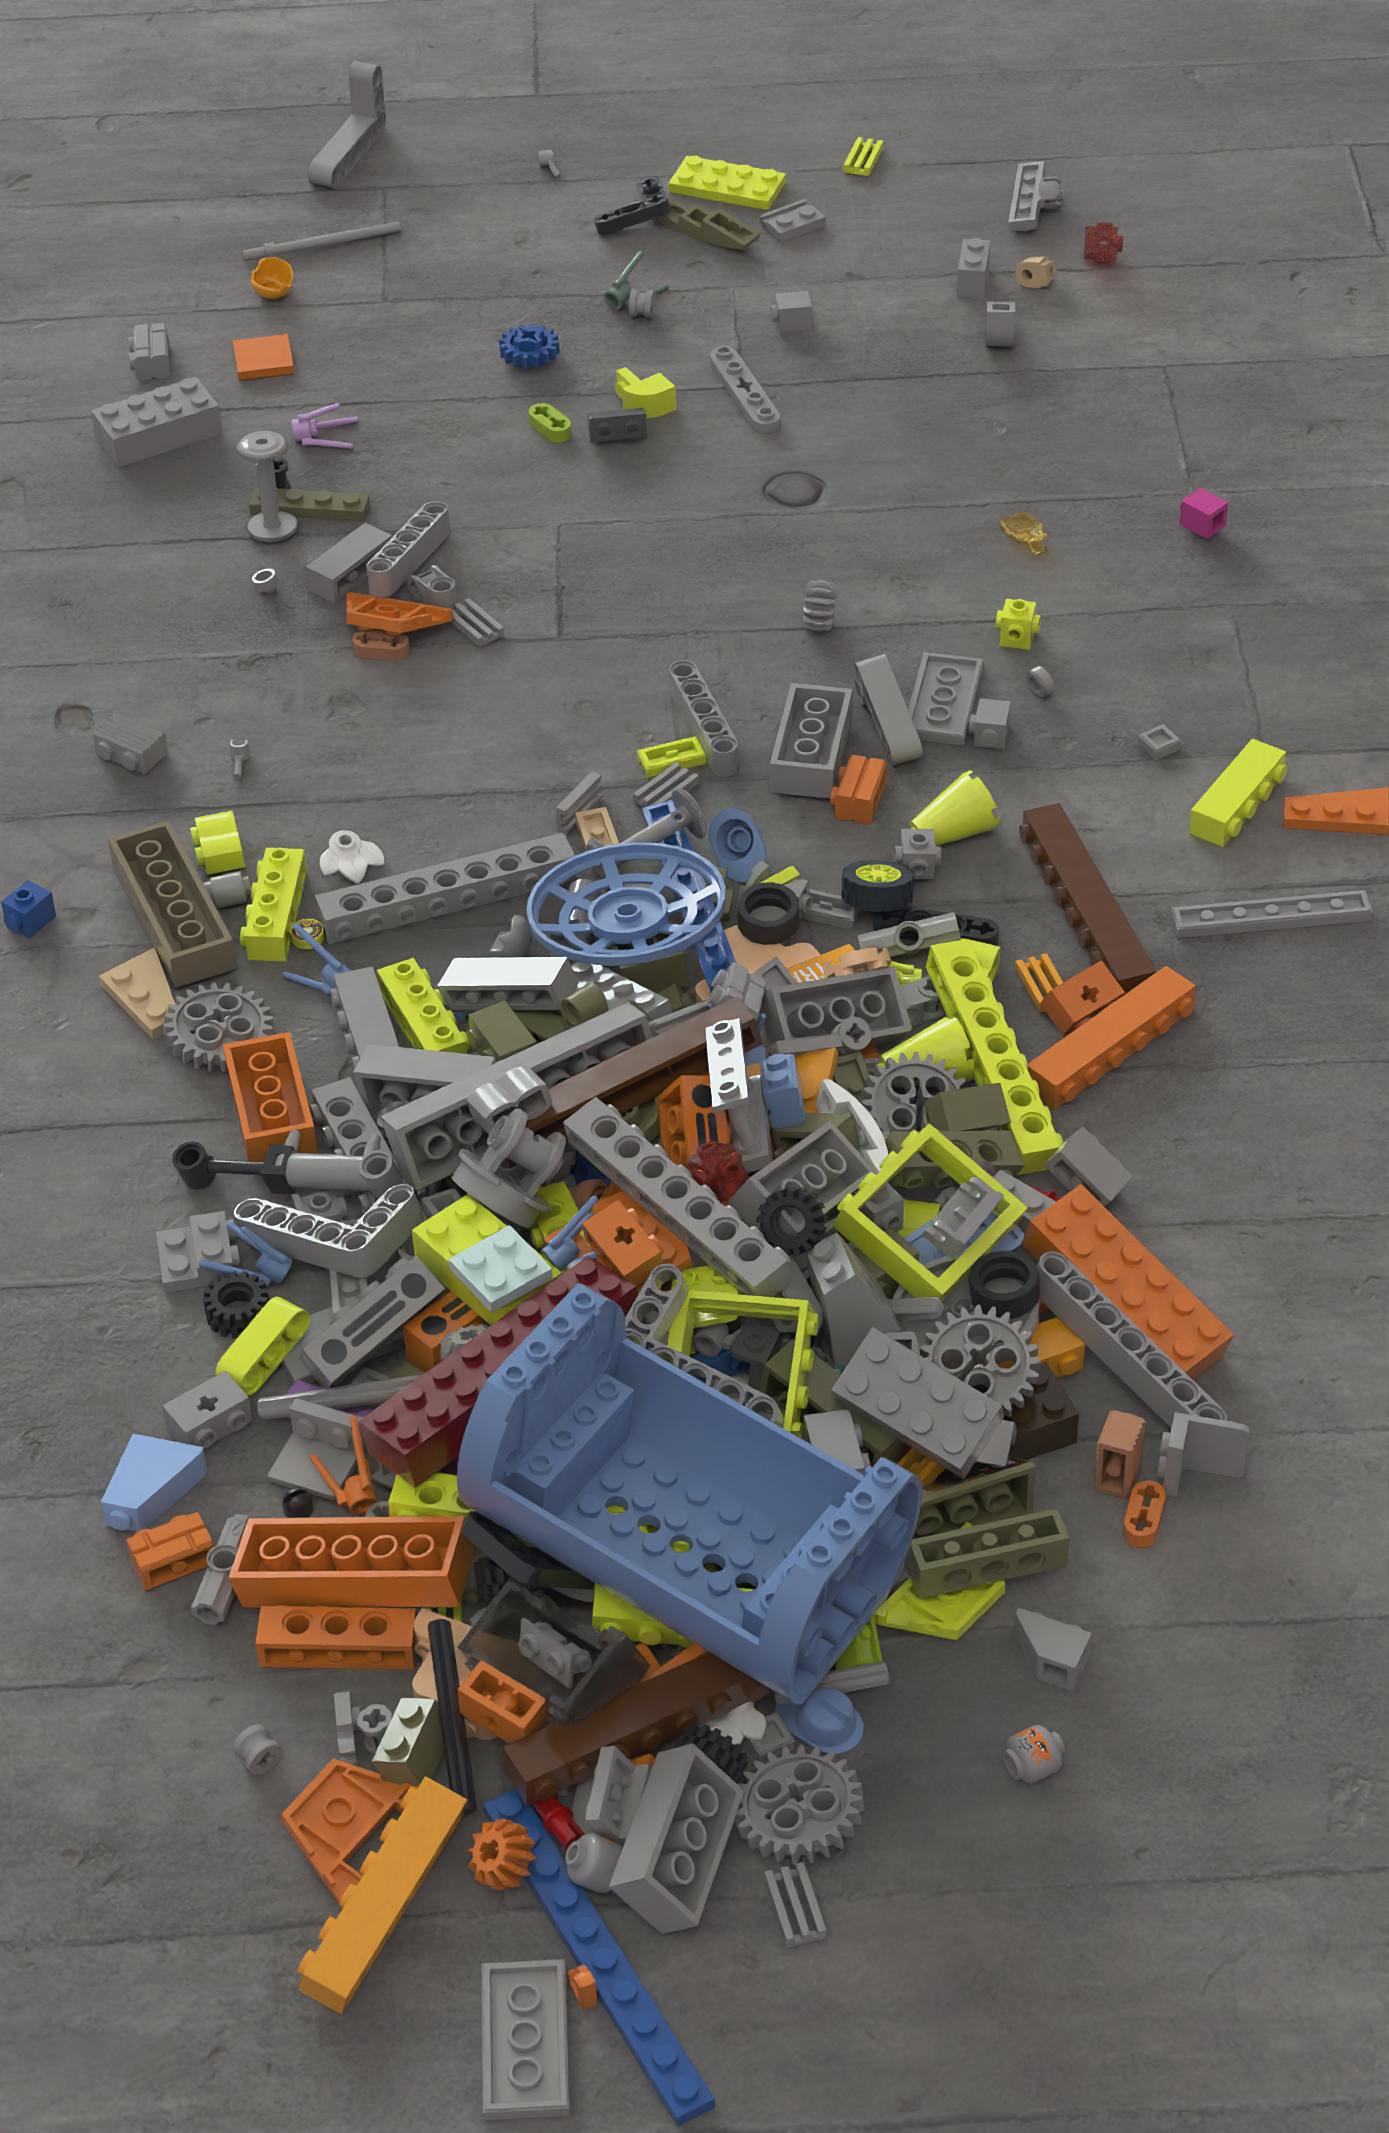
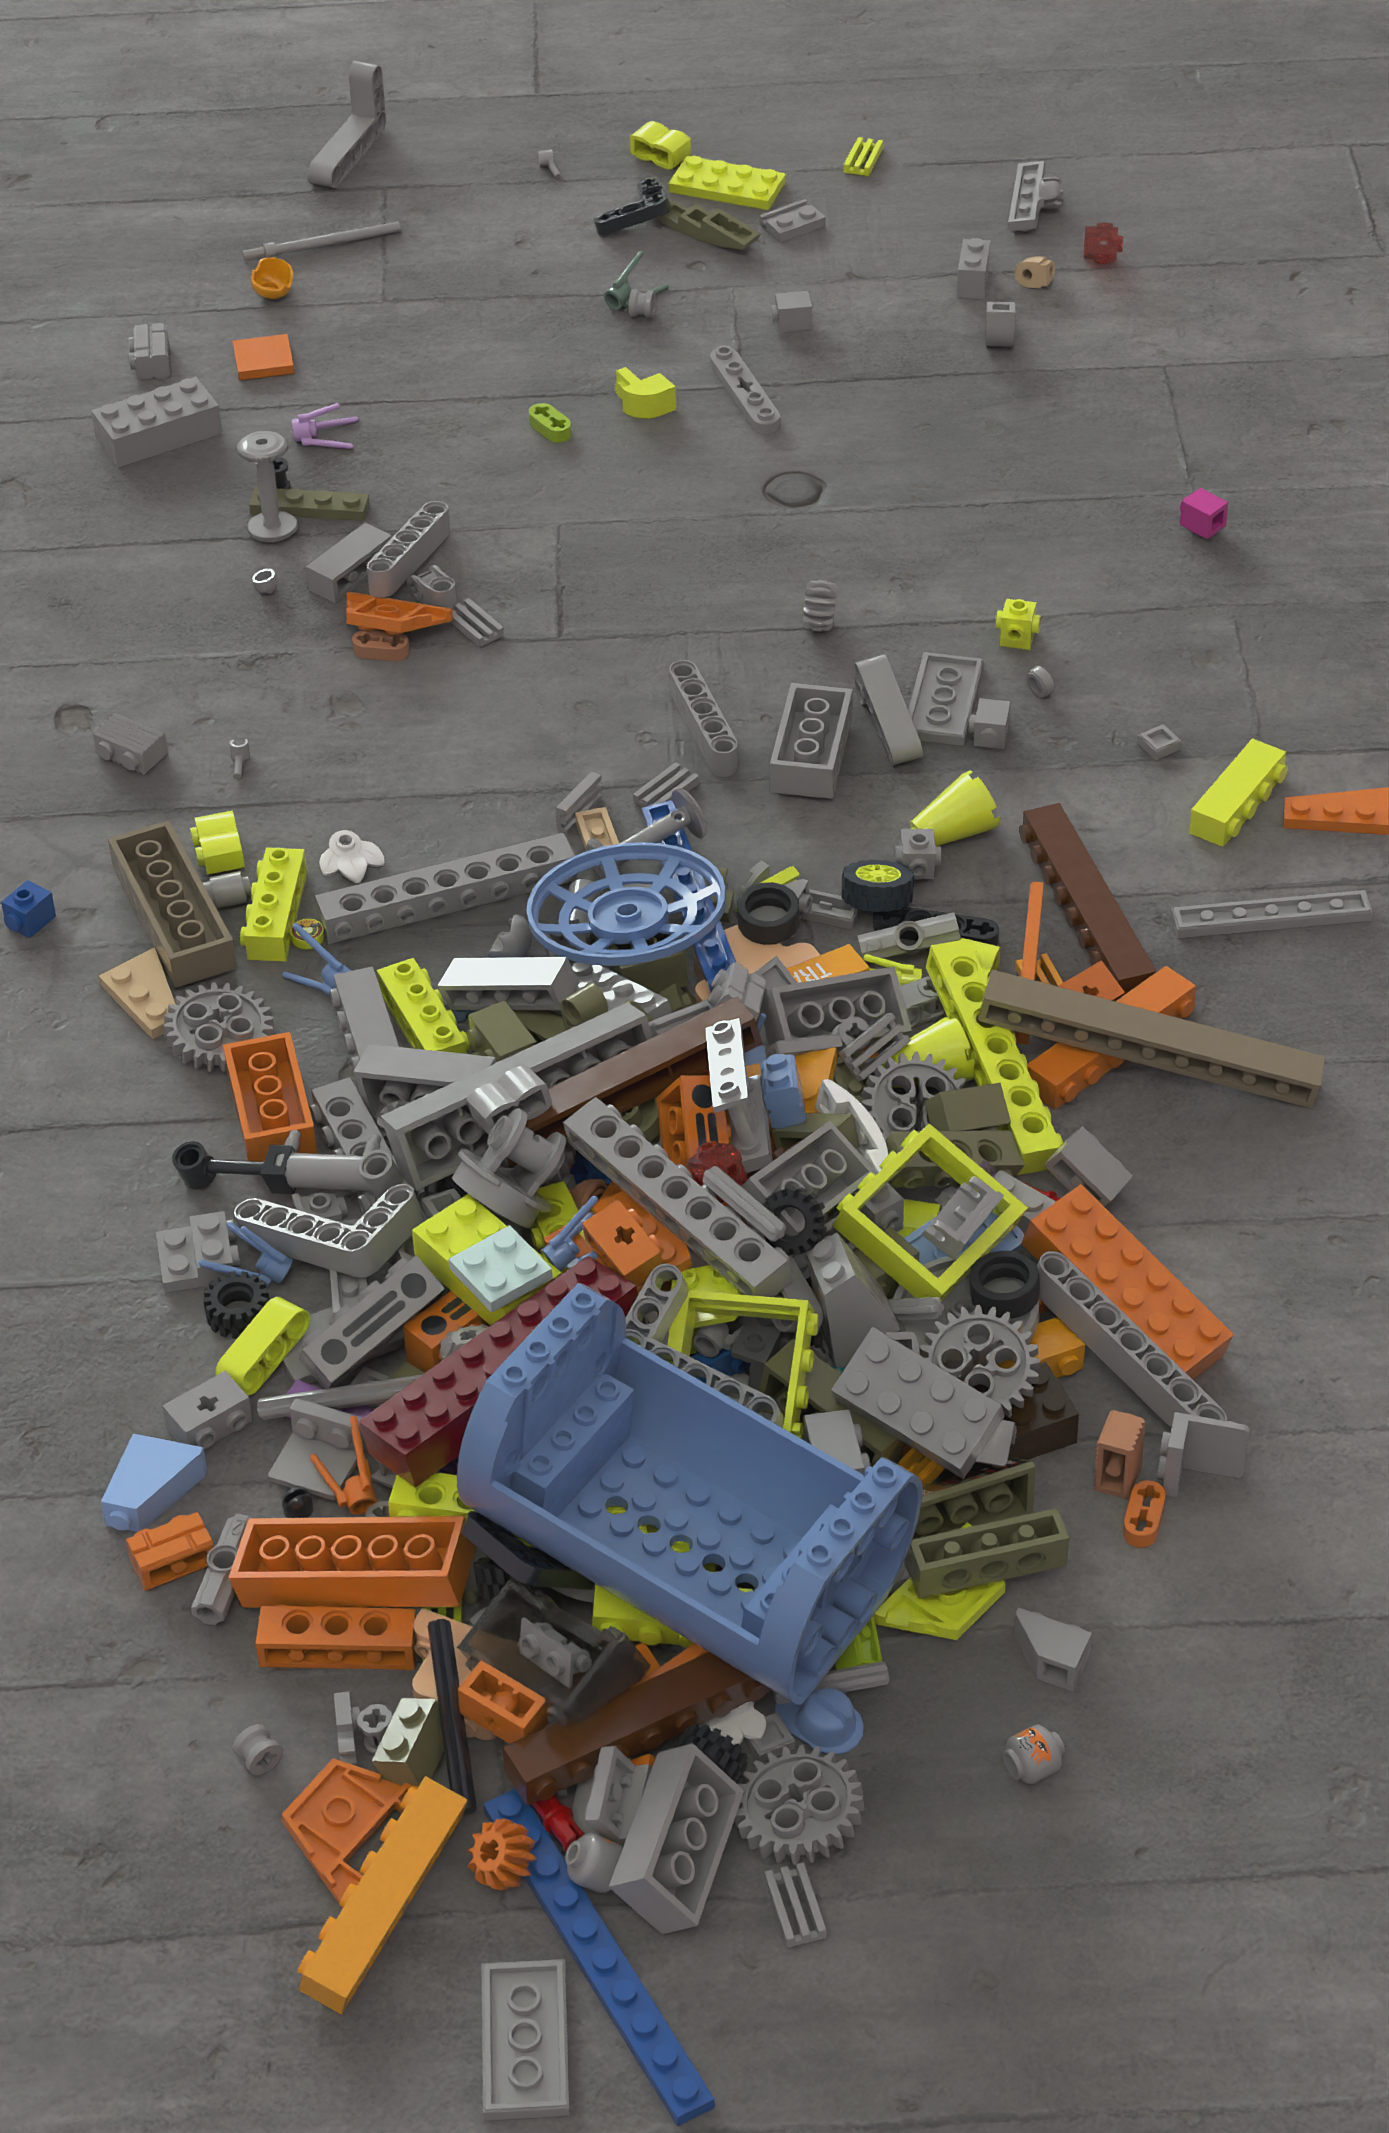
blue gear [499,323,560,369] -> none
orange tile [567,1965,597,2010] -> none
dark grey bracket [586,408,647,442] -> none
neon yellow tile [637,736,706,778] -> none
medium blue piece [709,809,766,883] -> none
light nougat plate [823,947,891,978] -> none
orange brick [830,755,887,825] -> none
clear yellow plate [1001,510,1047,555] -> none
none -> neon yellow brick [630,121,691,169]
none -> light grey axle [703,1166,786,1242]
none -> light grey tile [838,1012,911,1081]
none -> dark tan brick [978,969,1325,1108]
none -> orange tile [1016,882,1044,1045]

